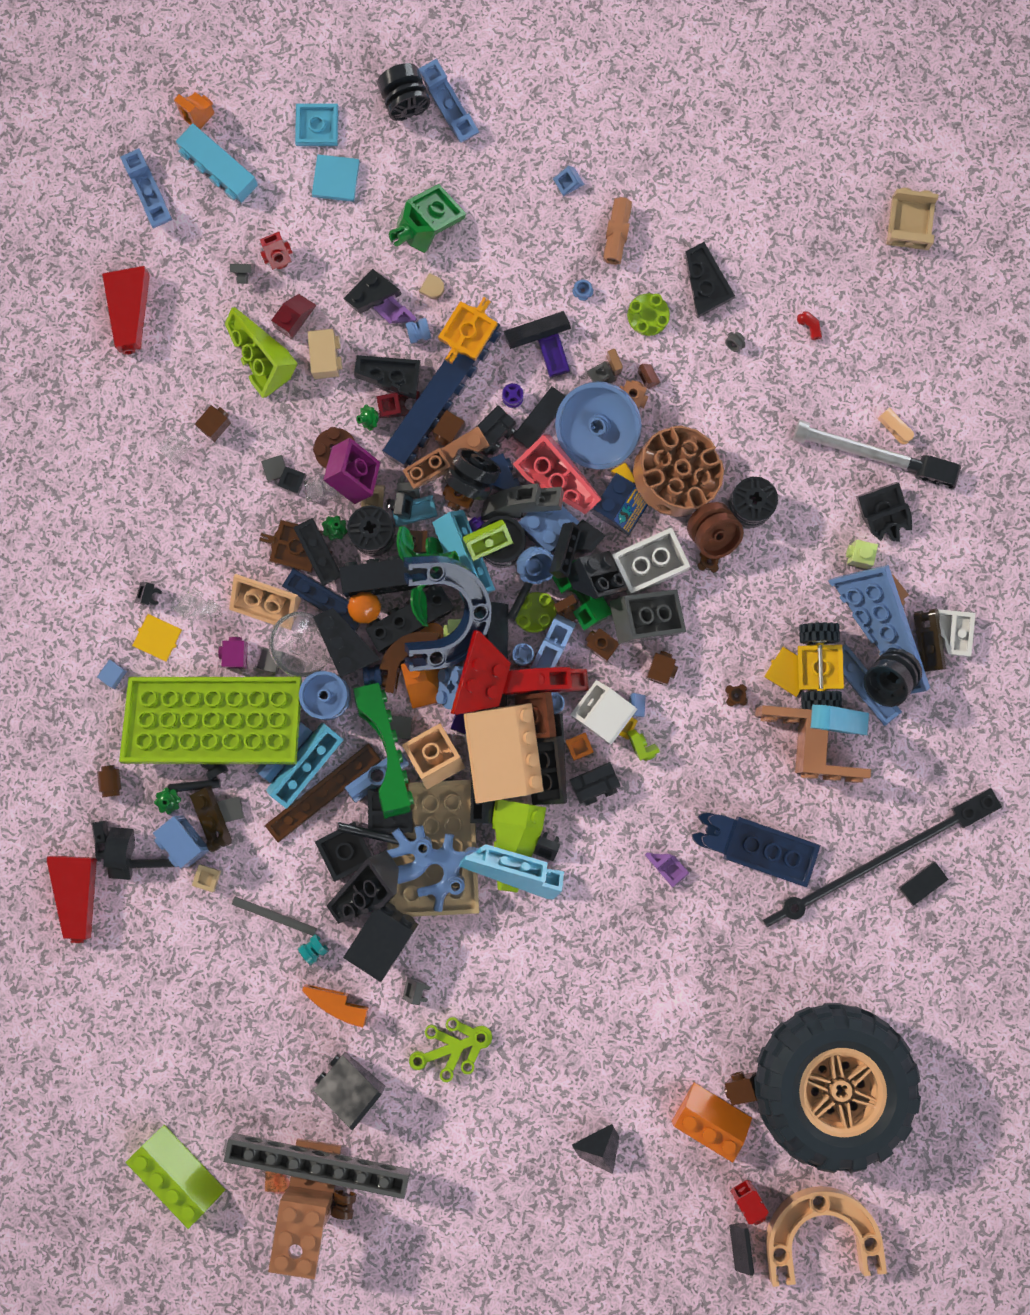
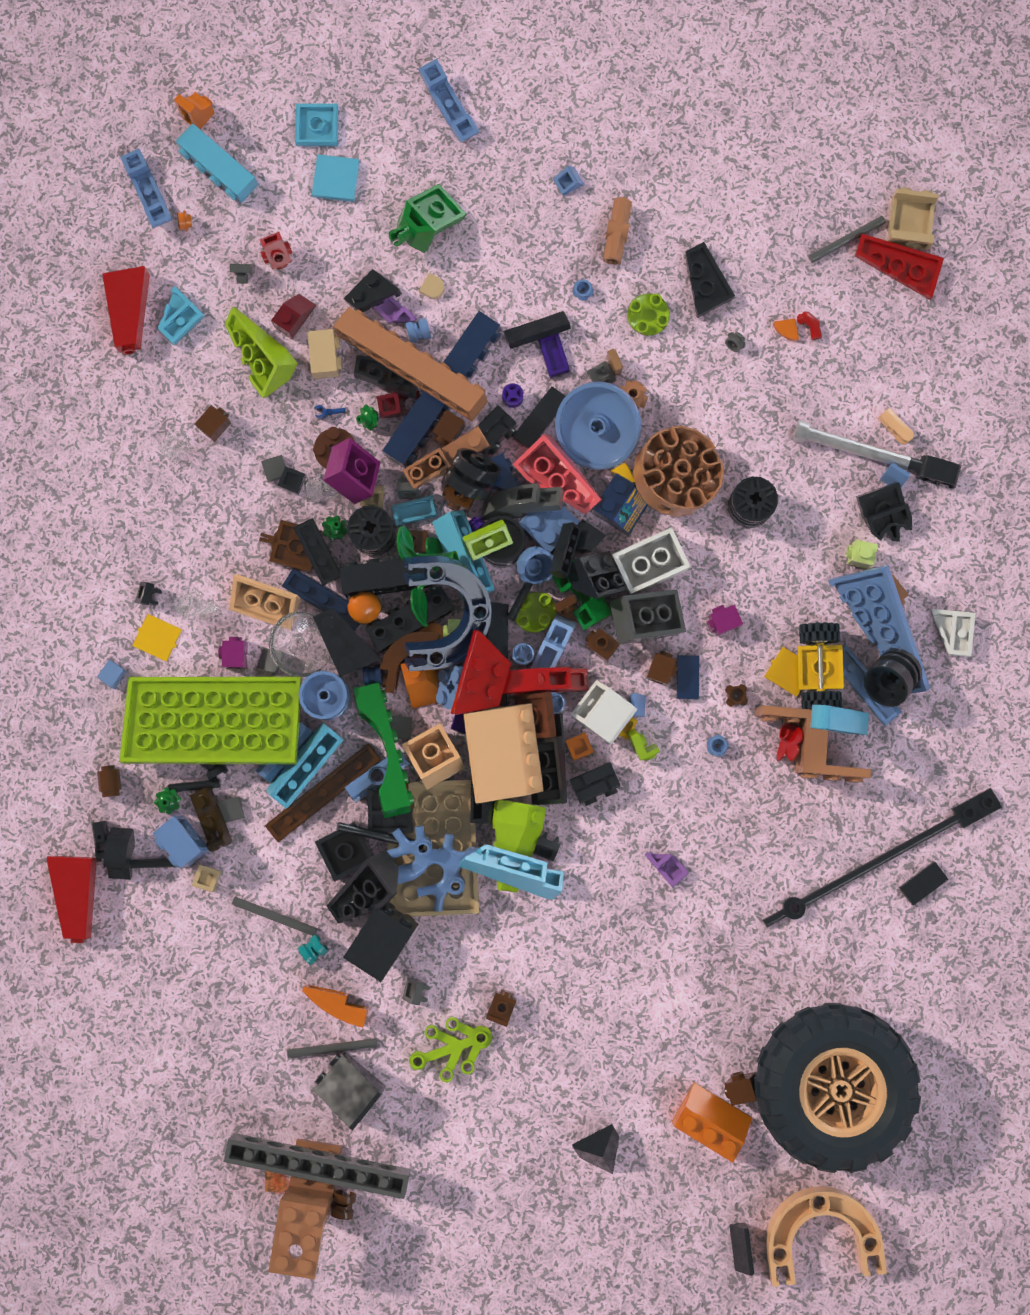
lime slope [125,1124,226,1229] -> none
black wheel [377,63,430,121] -> none
black tile [386,493,413,520] -> none
light orange plate [438,297,498,364] -> none
copper slope [638,364,661,389] -> none
copper wheel [687,502,744,559] -> none
dark blue hinge [692,812,821,887] -> none
reddish brown plate [697,552,720,573] -> none
red brick [730,1180,769,1225] -> none
dark brown plate [914,608,946,672] -> none
none -> medium azure wing [158,286,205,346]
none -> orange plate [177,210,192,232]
none -> dark grey bar [287,1038,377,1058]
none -> blue hand [314,405,346,420]
none -> nougat brick [333,307,488,421]
none -> reddish brown brick [486,989,517,1027]
none -> dark blue tile [676,655,699,700]
none -> magenta brick [707,604,743,636]
none -> medium blue plate [707,735,728,757]
none -> orange tile [773,318,799,341]
none -> red plate [776,723,804,762]
none -> dark grey bar [808,216,886,263]
none -> red wing [855,234,944,300]
none -> medium blue slope [880,463,910,487]

